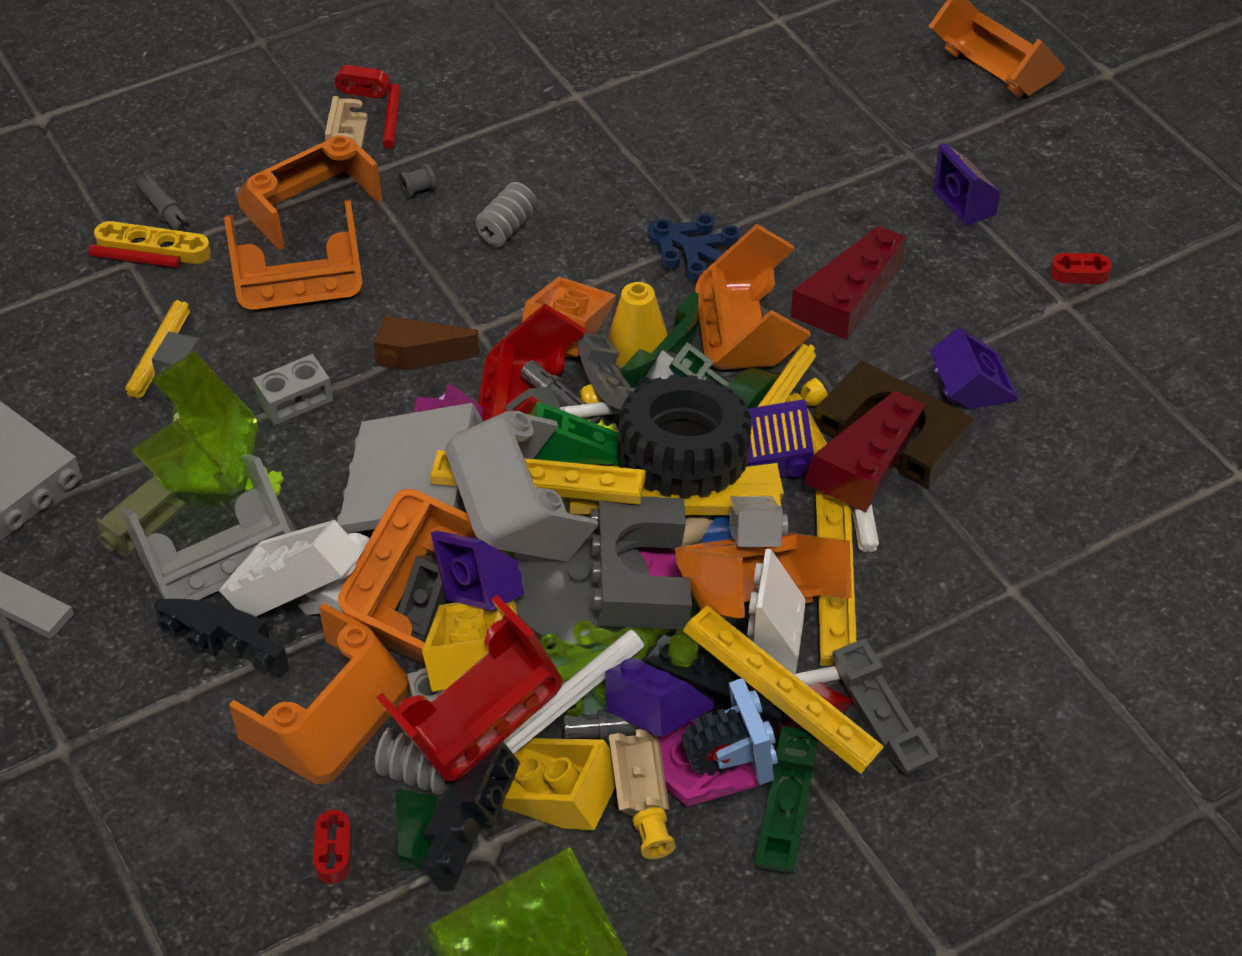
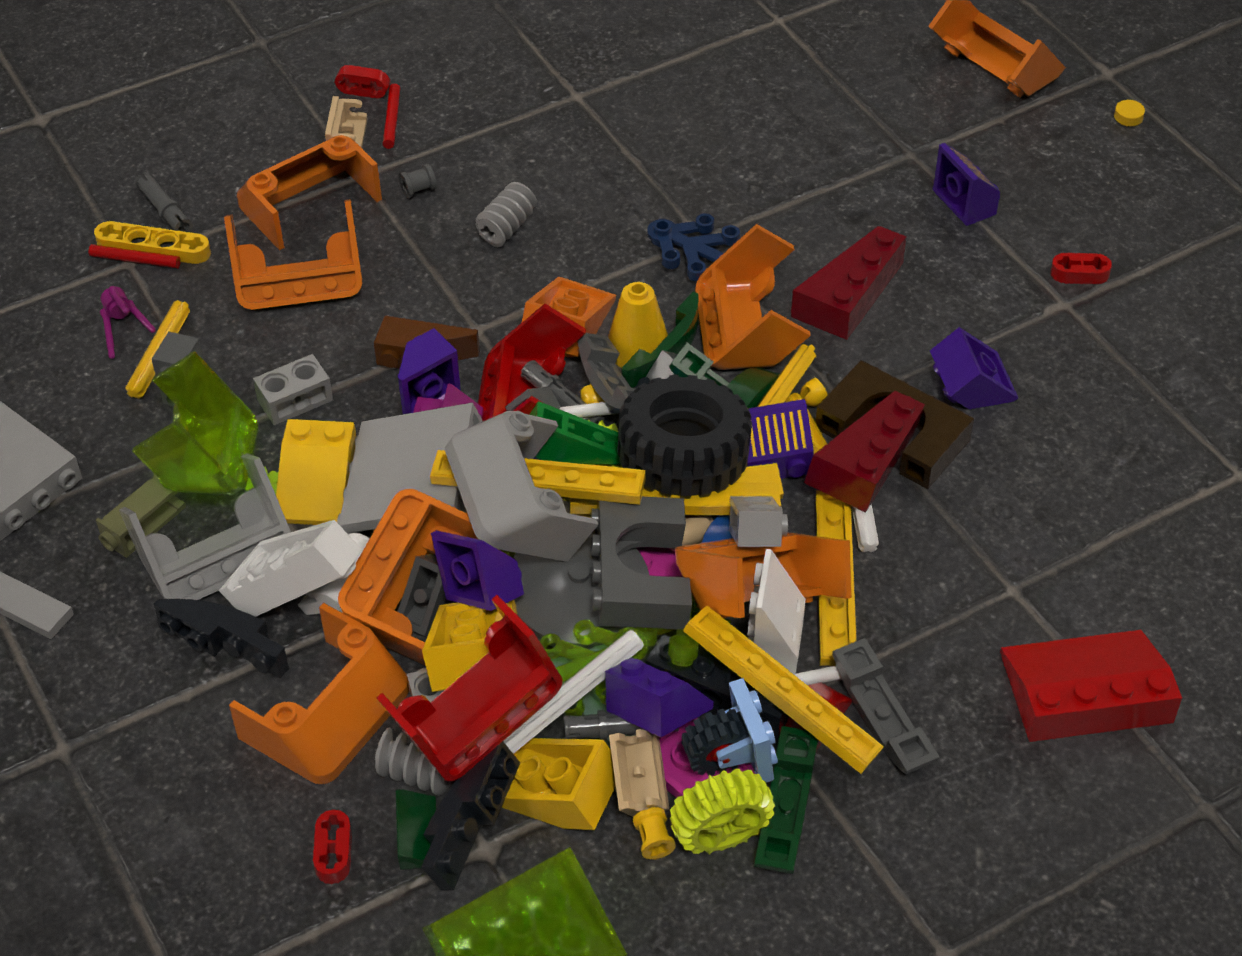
none -> magenta plant [100,286,156,359]
none -> yellow slope [276,419,357,525]
none -> dark purple slope [398,328,461,414]
none -> neon yellow gear [670,769,775,855]
none -> red slope [1000,630,1182,742]
none -> yellow tile [1114,100,1145,126]

